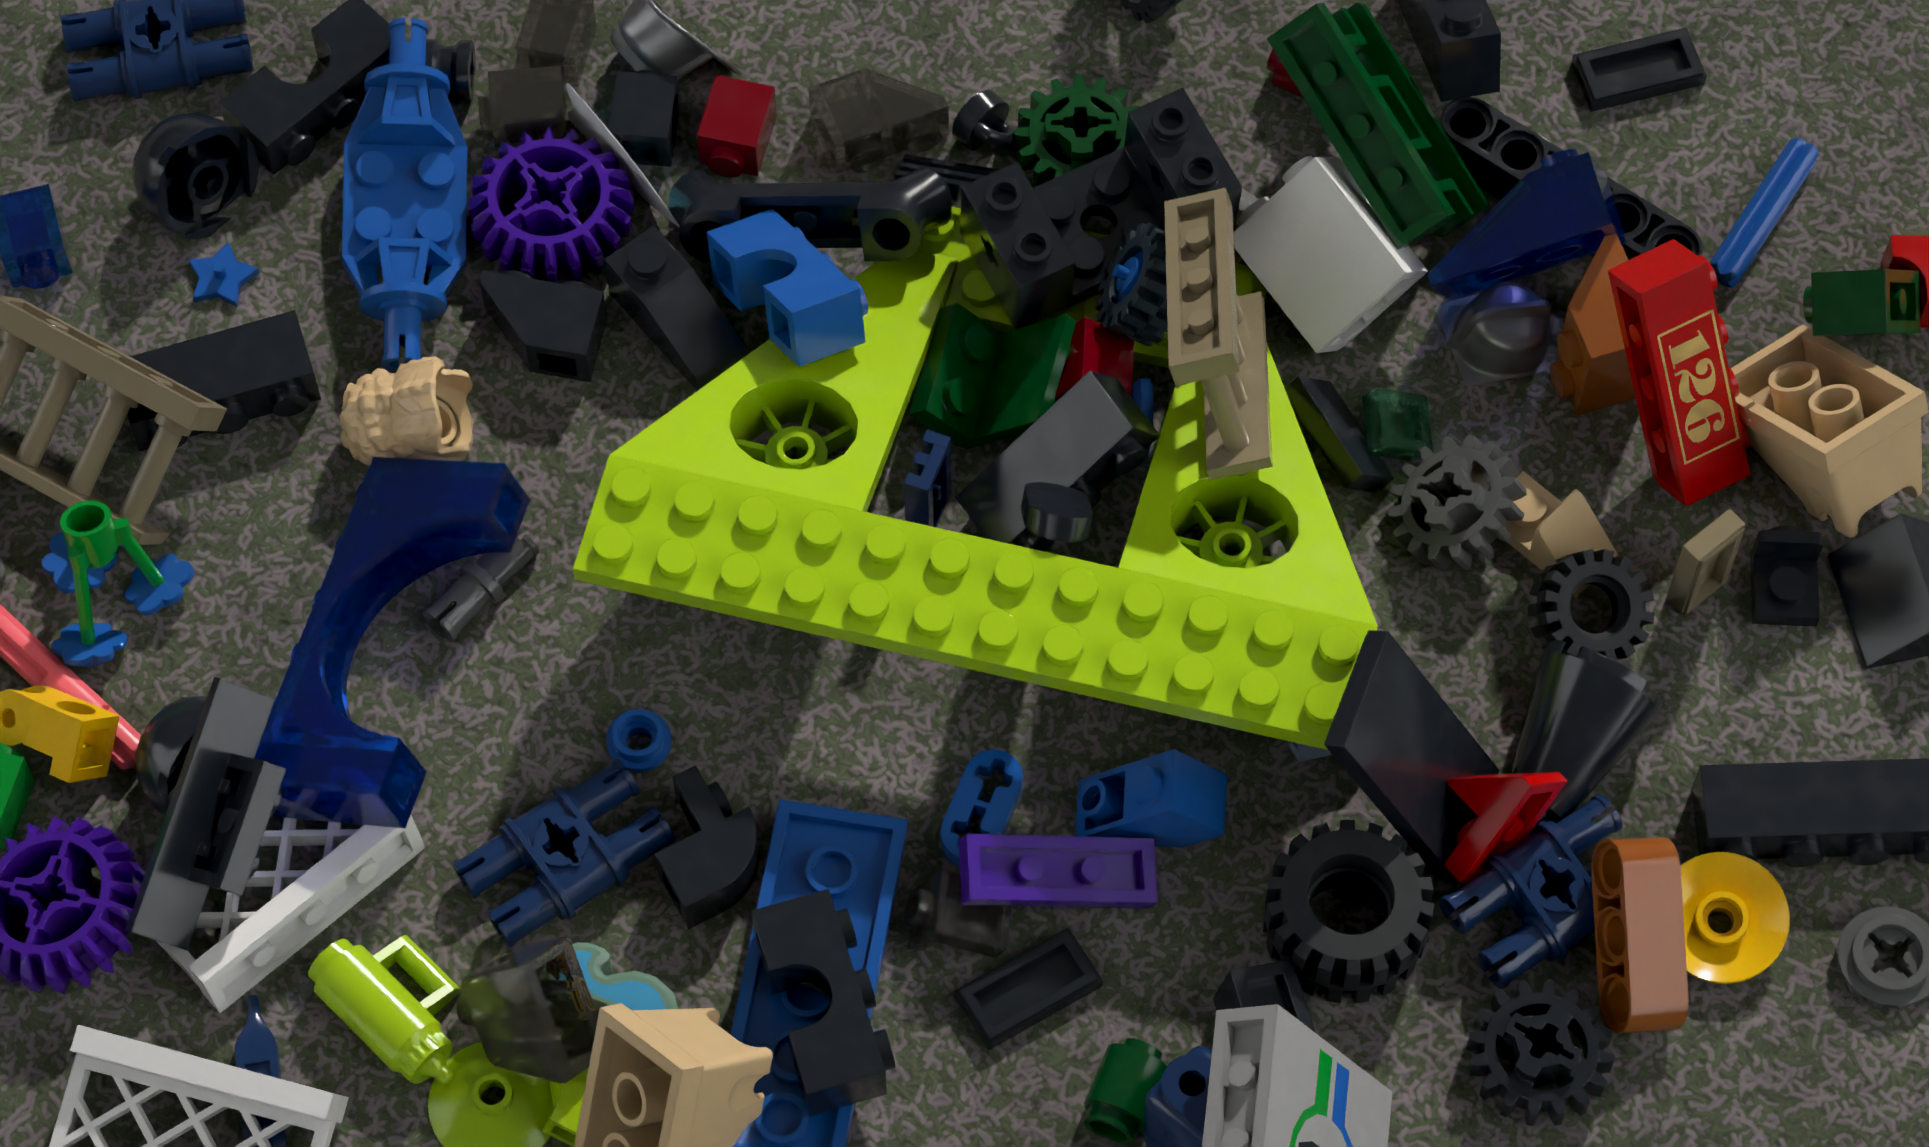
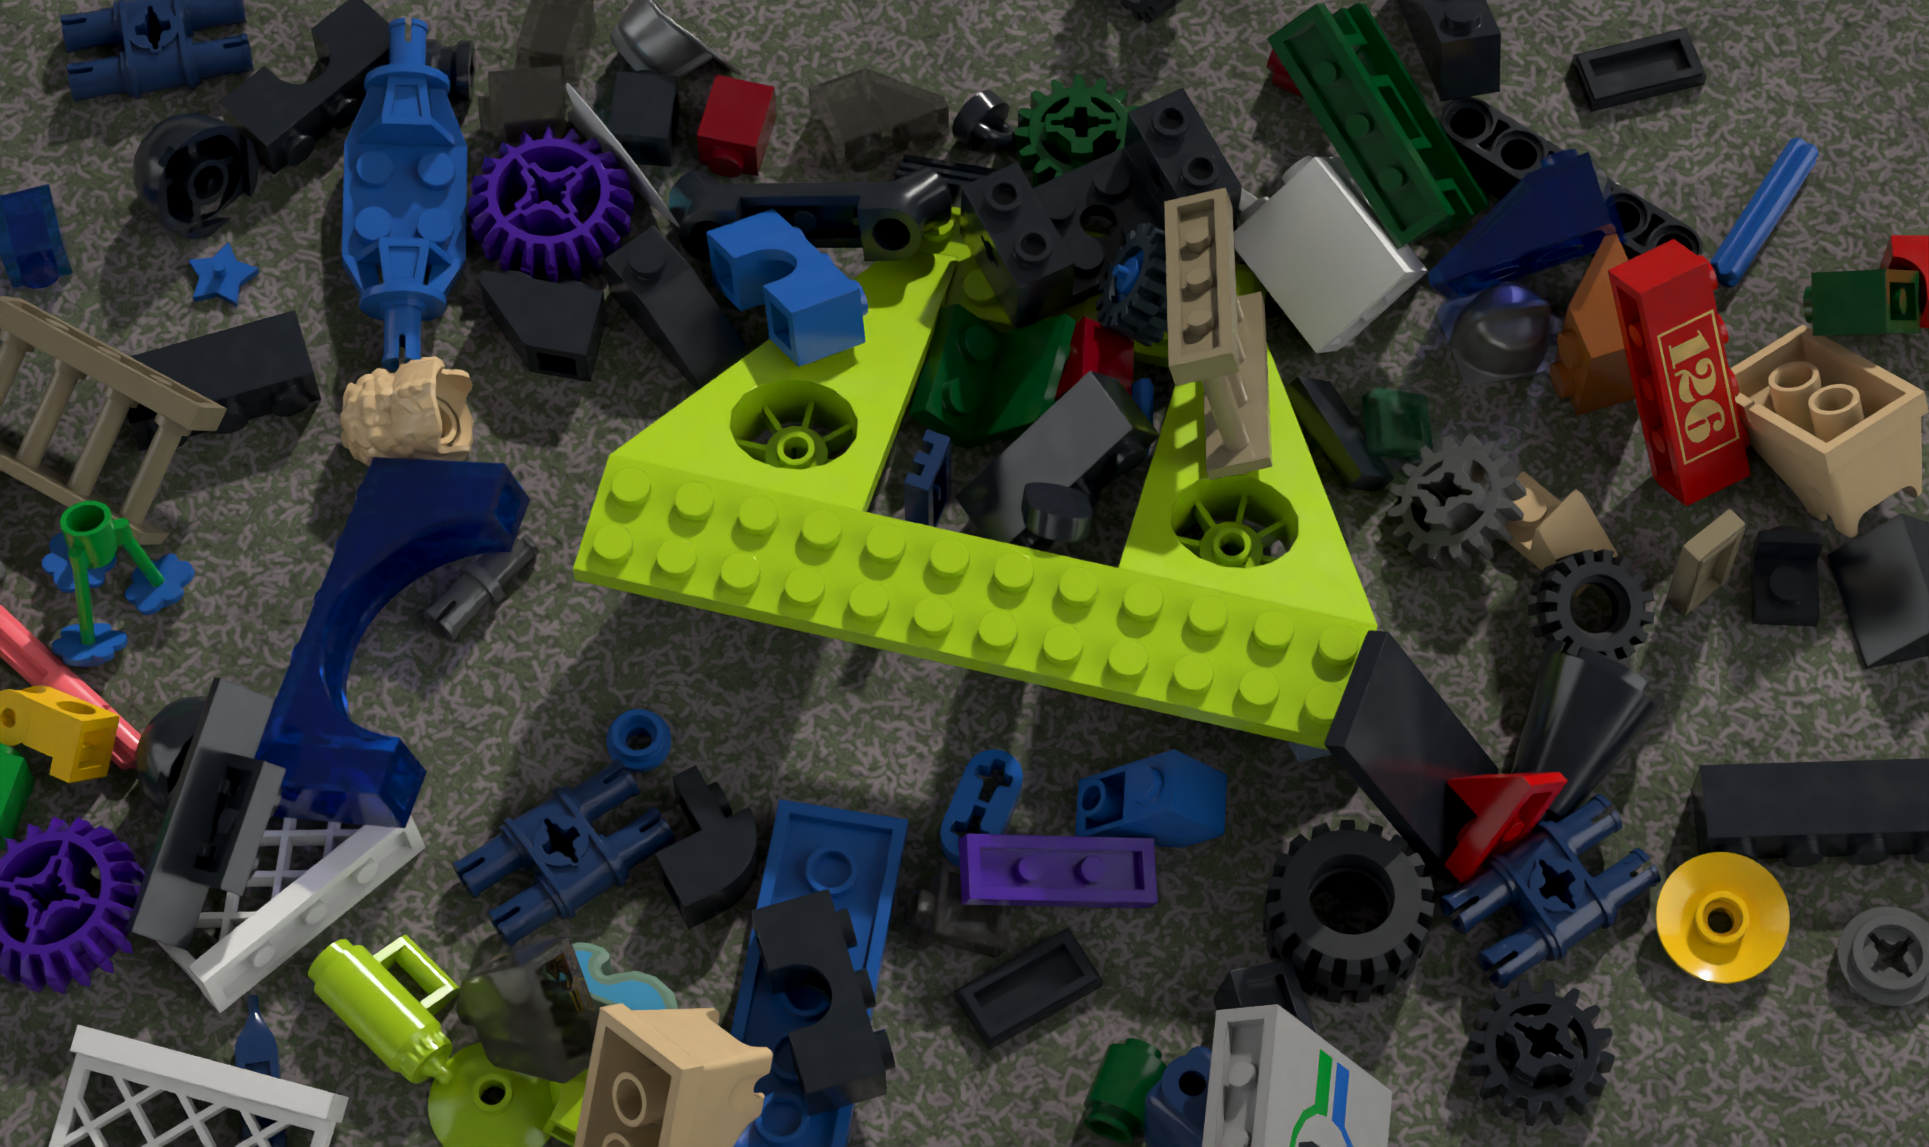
dark orange beam [1591,837,1689,1034] -> none

